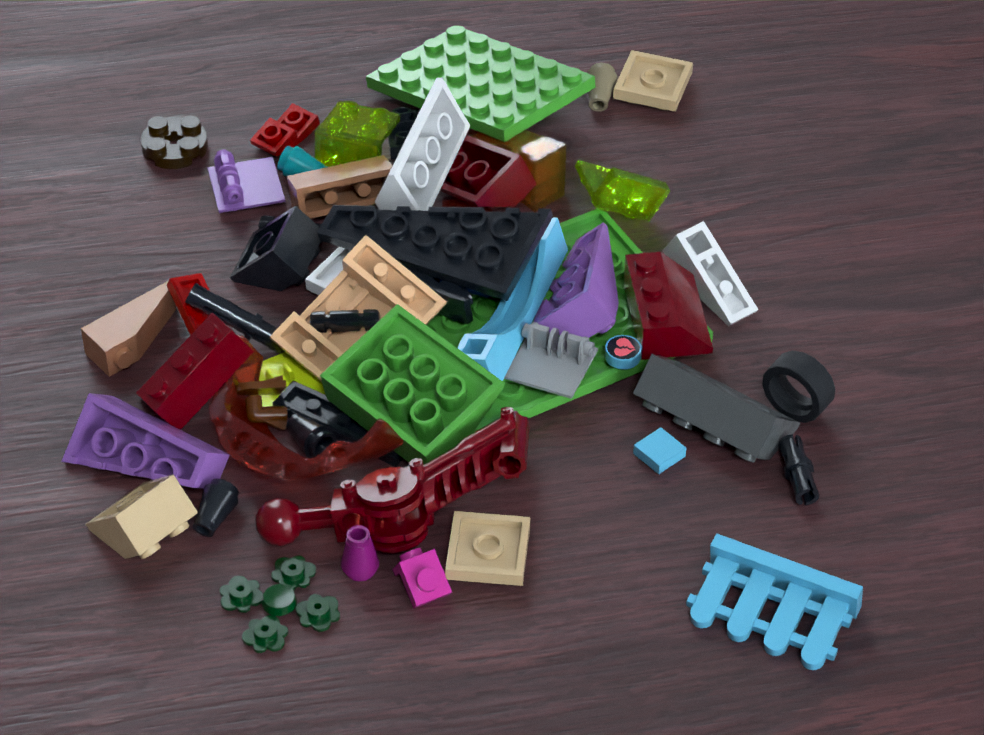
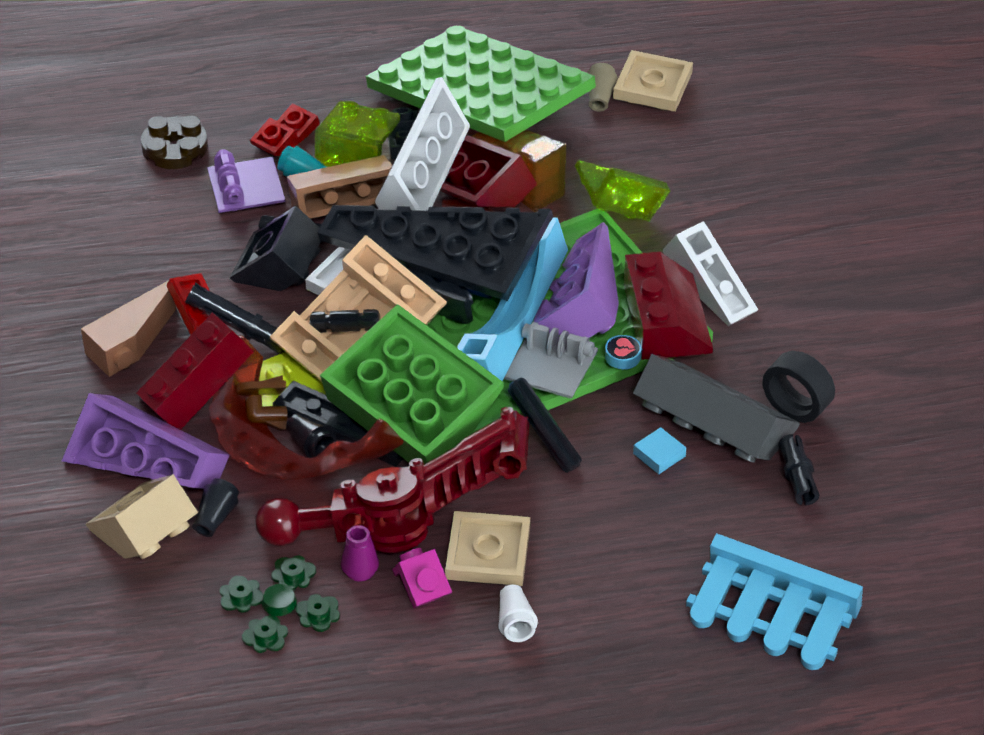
none -> white cone [499,585,538,642]
none -> black axle [508,377,582,473]

